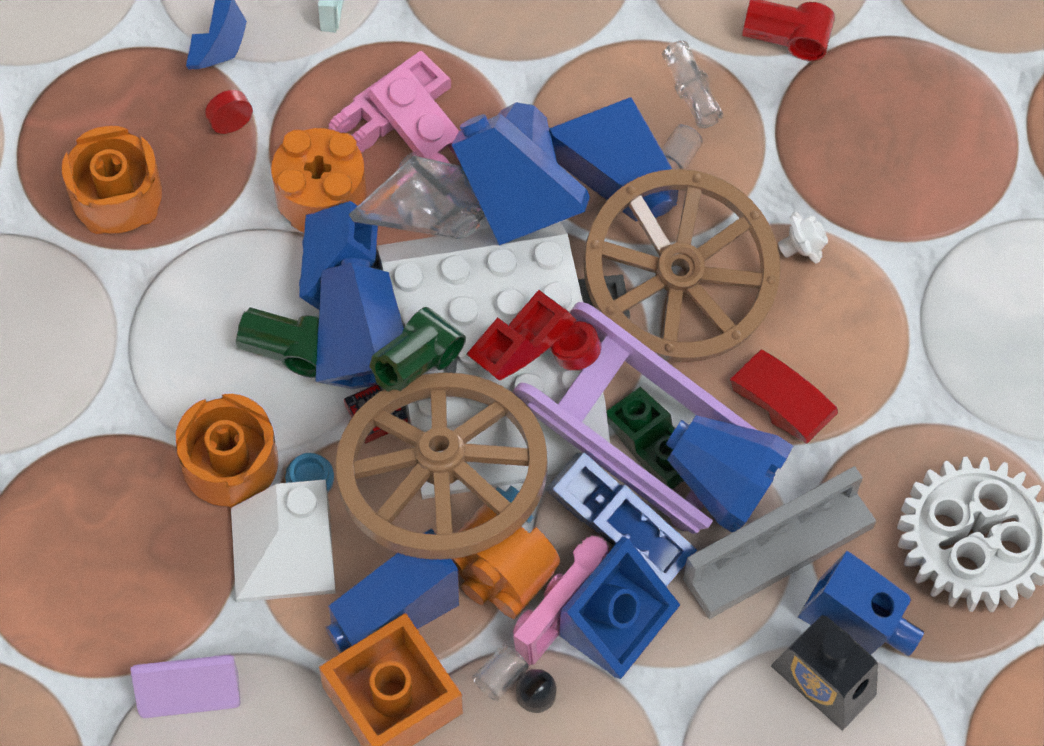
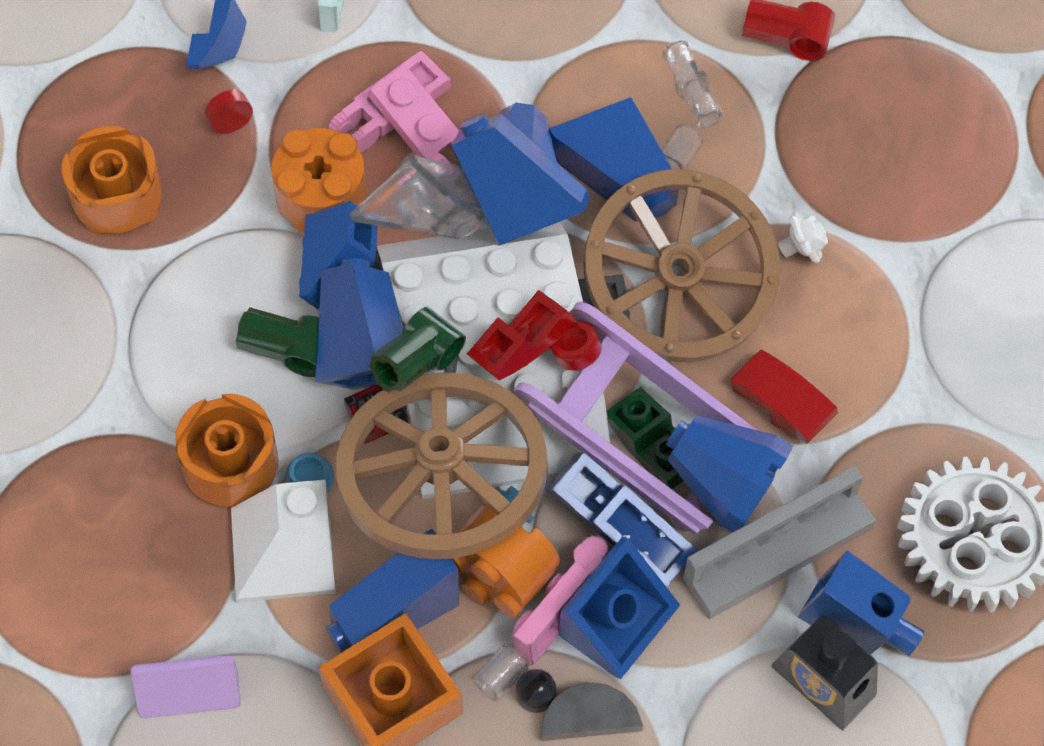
none -> flat silver tile [542,682,643,741]

